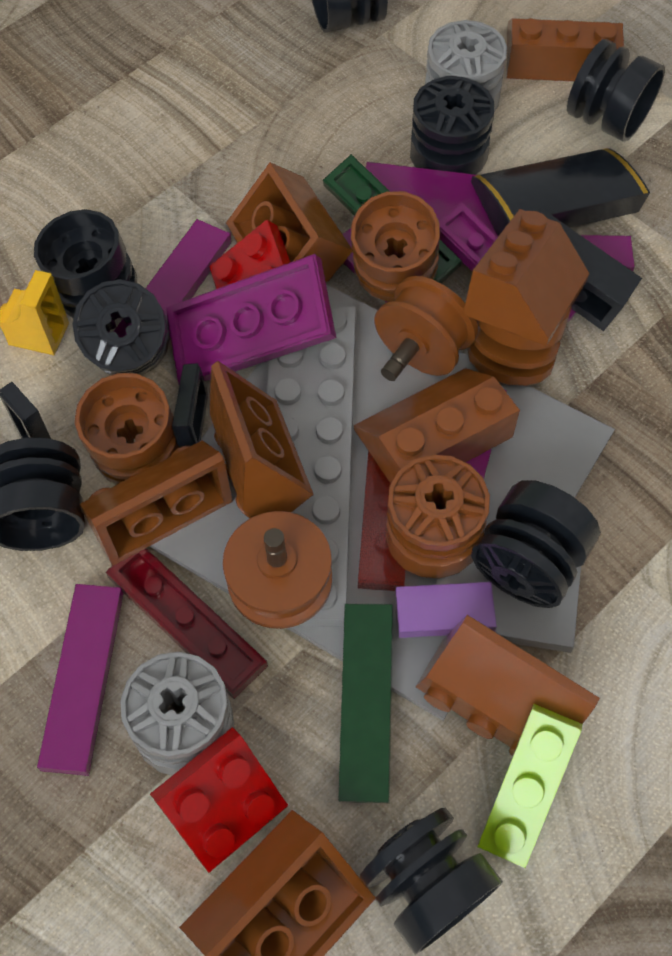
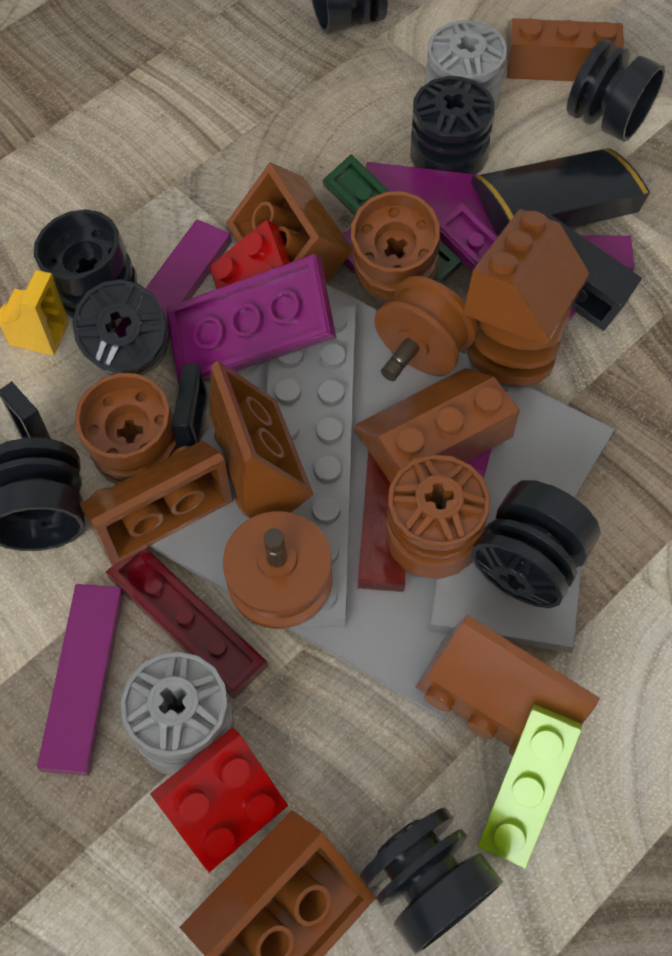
dark green tile [338,604,393,804] -> none
medium lavender tile [395,582,497,638] -> none

